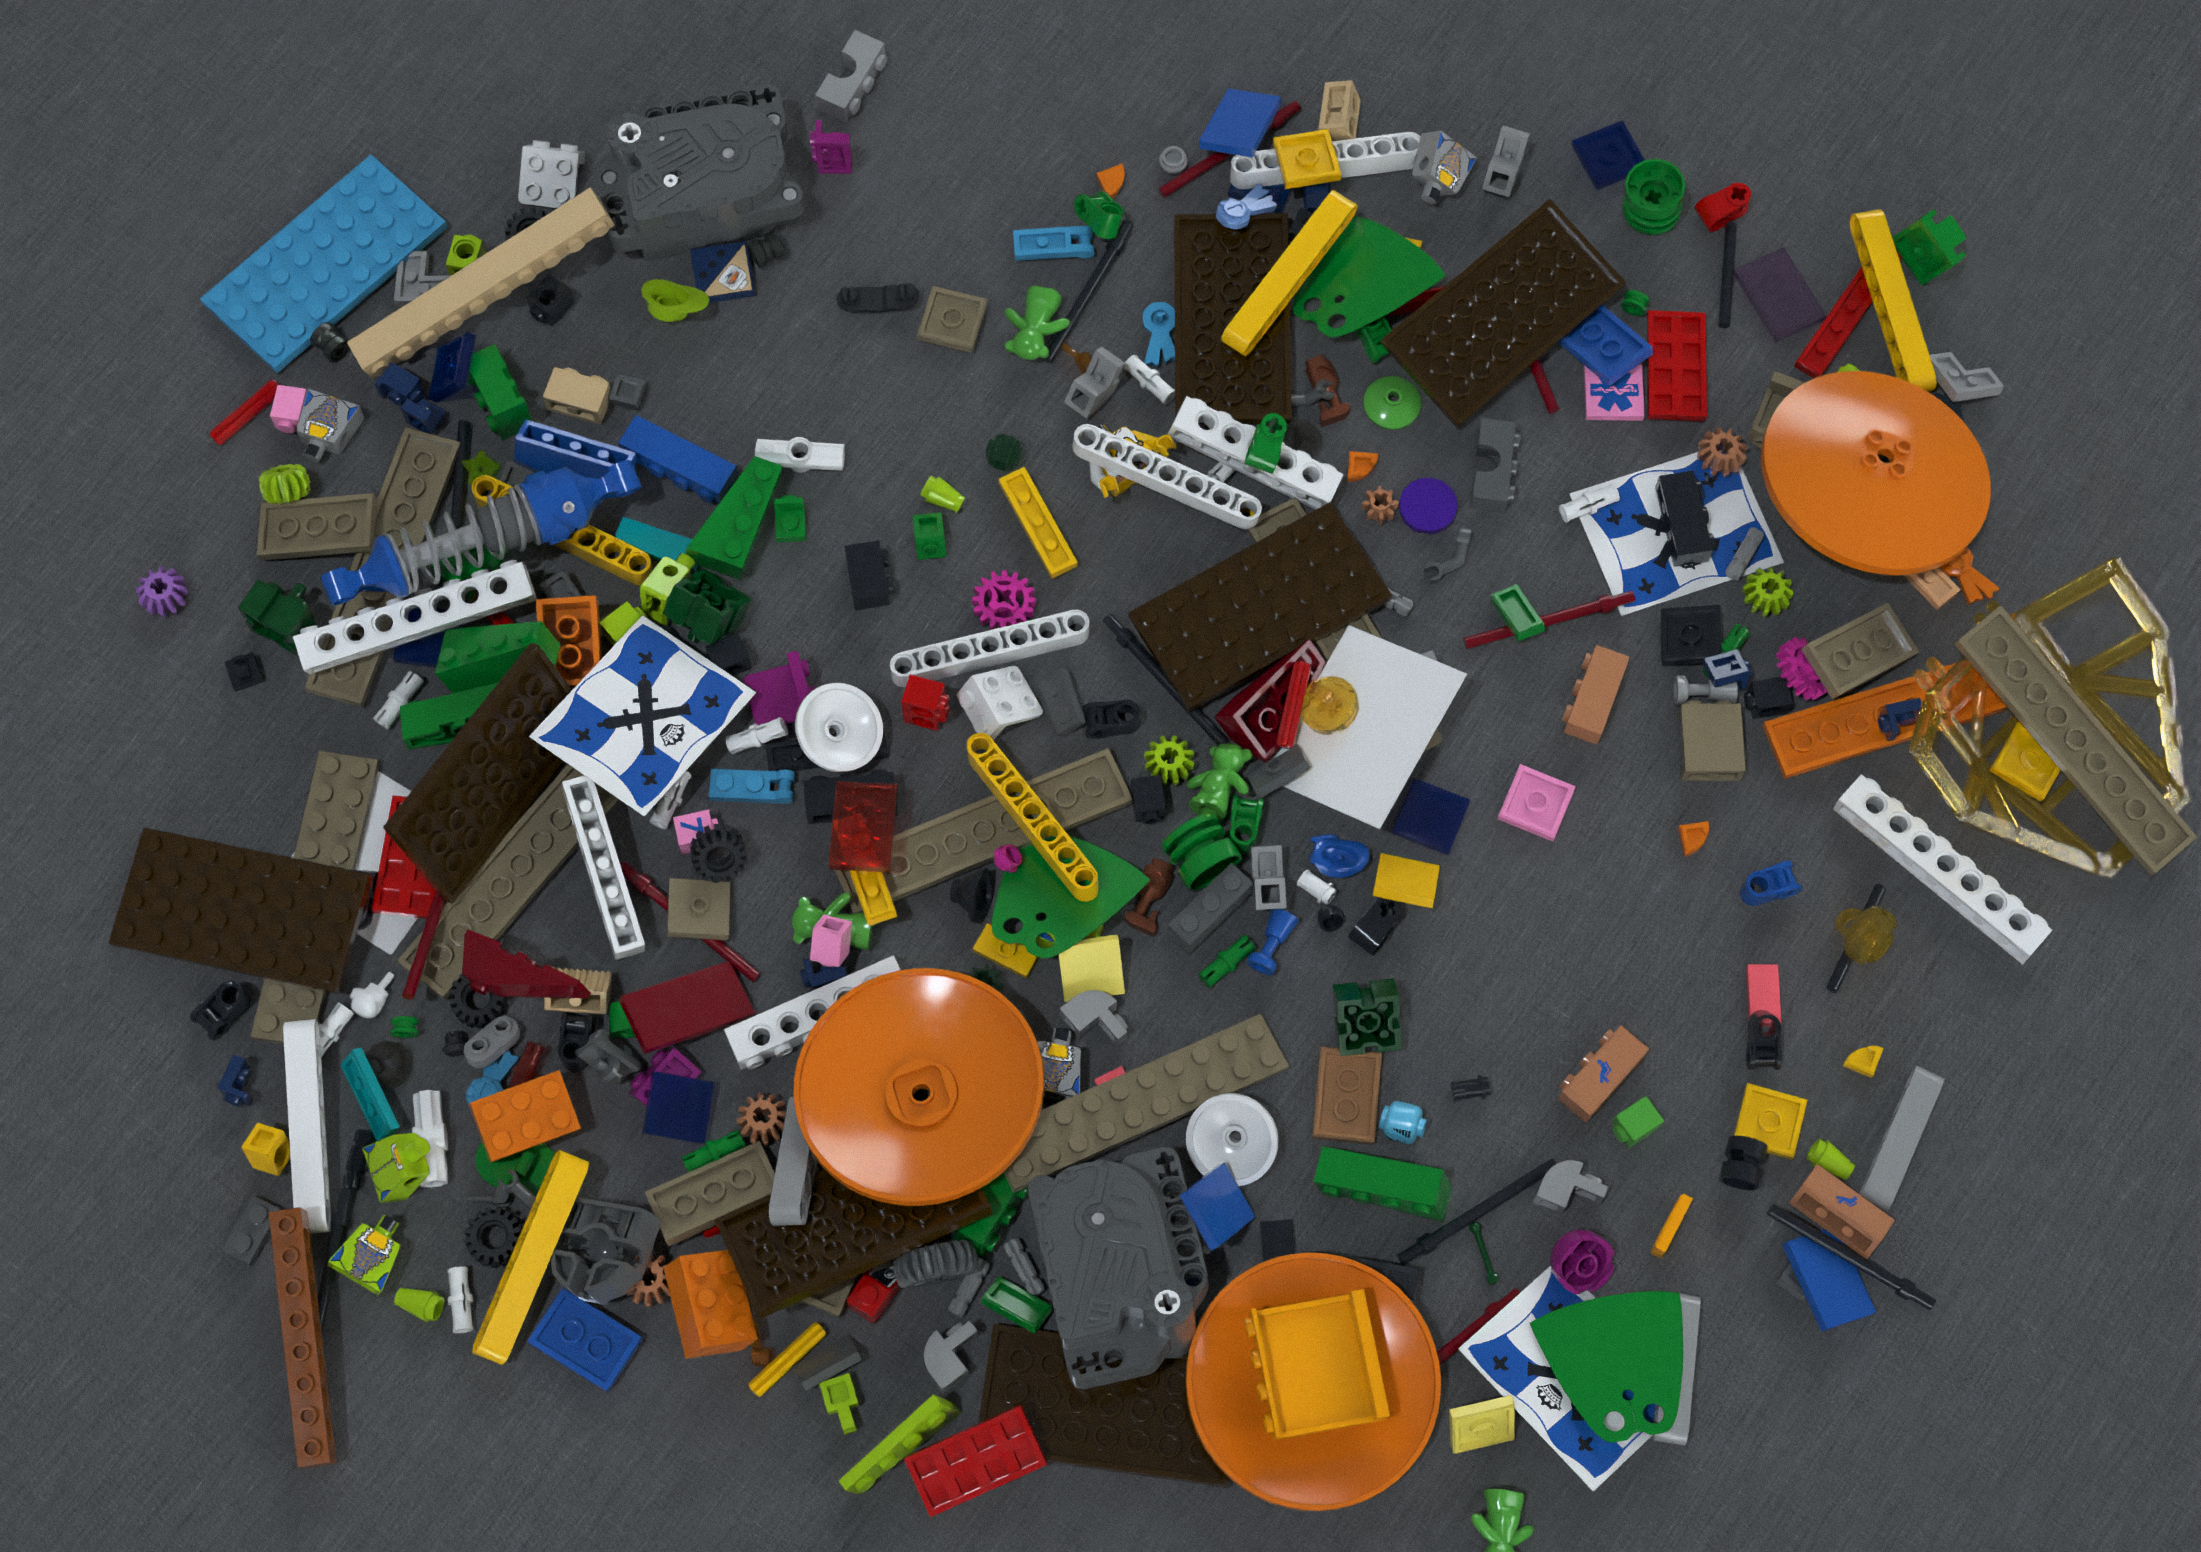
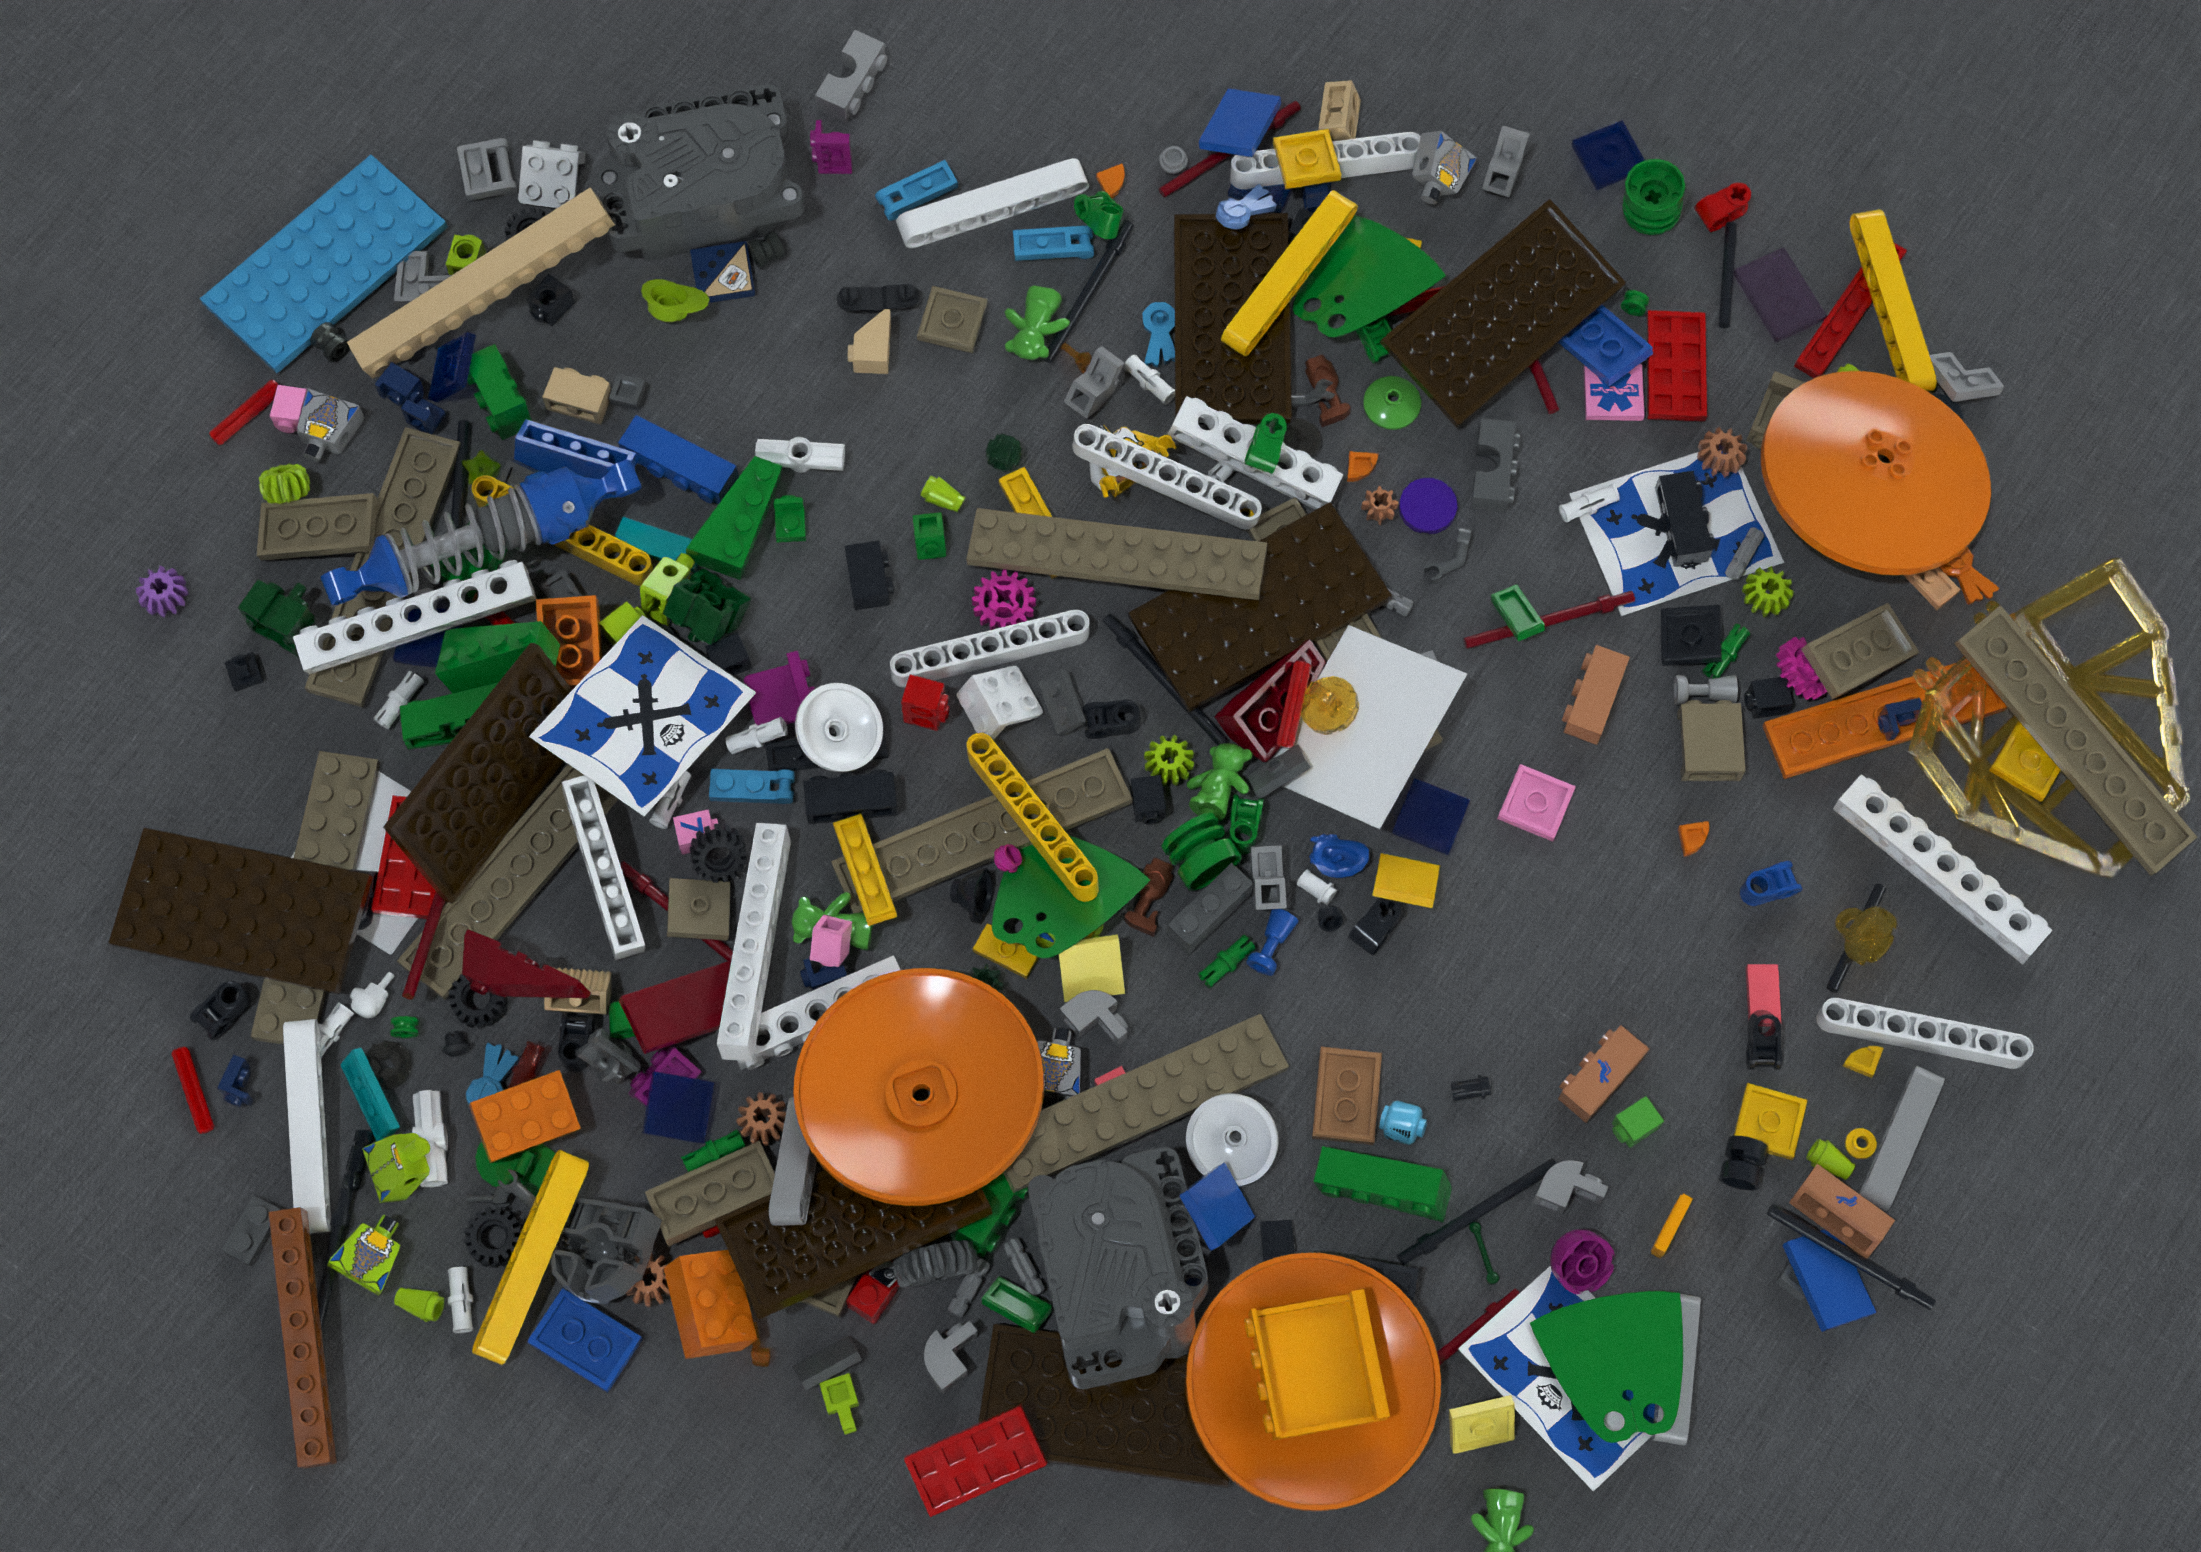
yellow brick [241,1122,291,1176] -> none
light grey plate [464,1016,520,1068] -> none
yellow axle [748,1322,826,1397] -> none
clear red plate [829,781,897,872] -> none
lime wing [839,1394,961,1494] -> none
dark green brick [1332,978,1402,1056] -> none
dark blue bracket [1703,649,1751,690] -> none
green panel [1892,209,1966,286] -> none
none -> red axle [171,1046,214,1134]
none -> light grey plate [457,138,518,201]
none -> white brick [717,823,791,1062]
none -> tan slope [848,309,891,374]
none -> dark azure plate [875,160,958,221]
none -> white beam [896,158,1089,248]
none -> dark tan plate [966,508,1267,600]
none -> white beam [1816,998,2034,1069]
none -> yellow plate [1845,1128,1877,1159]

